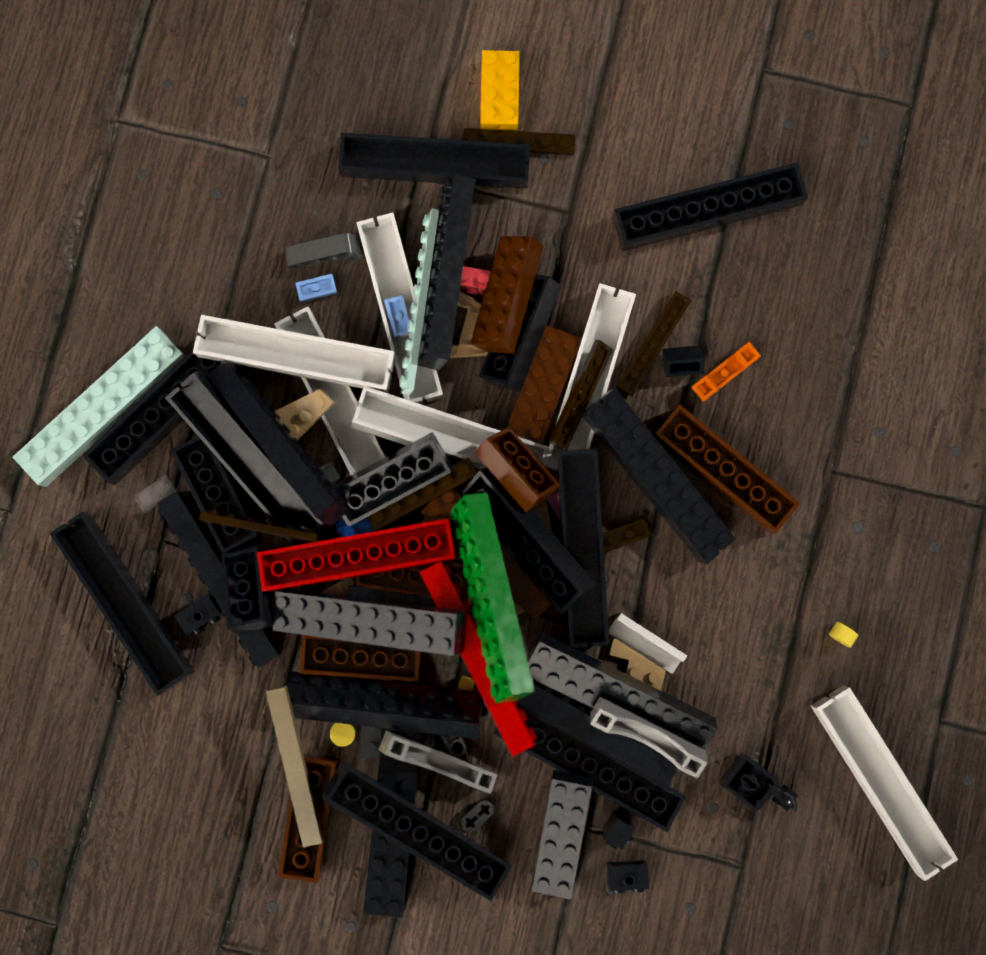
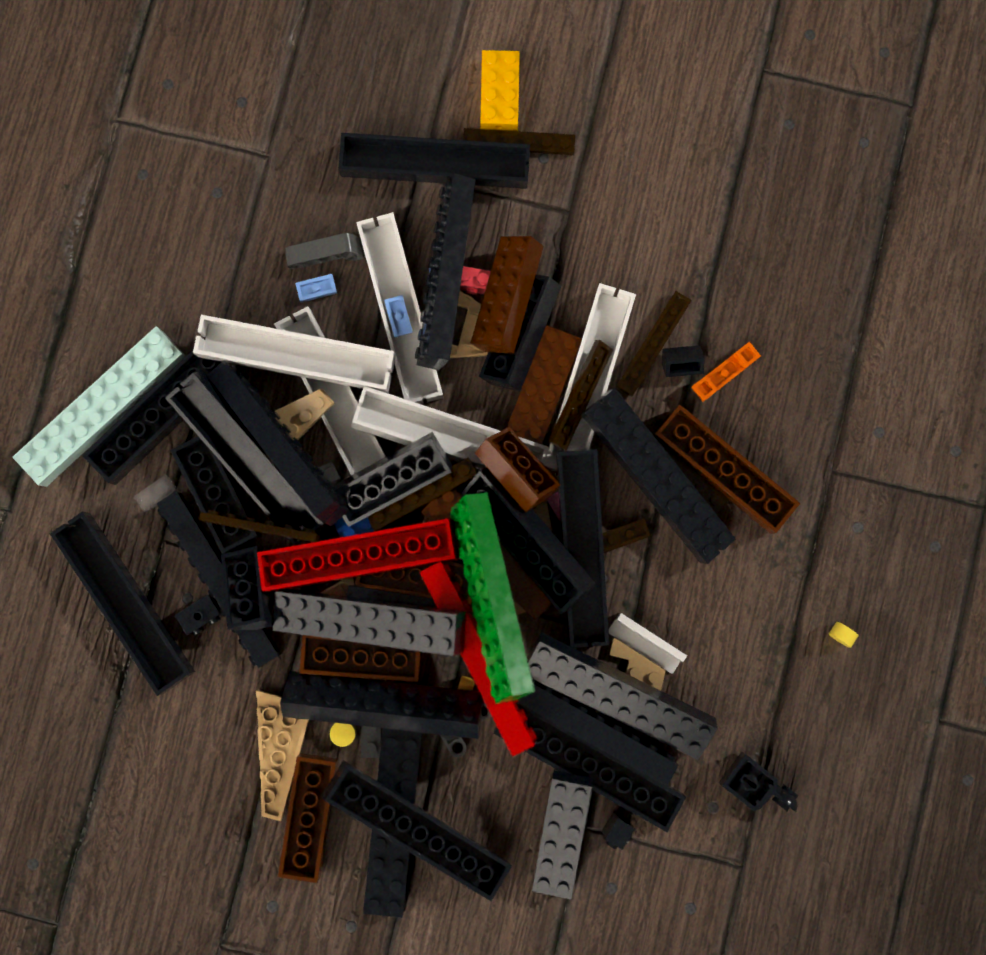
dark tan tile [266,686,324,847] -> none
light grey arch [378,731,498,794] -> none
light aqua plate [400,208,439,395] -> none
dark grey beam [461,799,494,832] -> none
light grey arch [590,697,708,778] -> none
black brick [606,860,649,894] -> none
black brick [612,162,808,251] -> none
white piece [811,686,958,881] -> none
none -> tan wing [256,690,309,821]

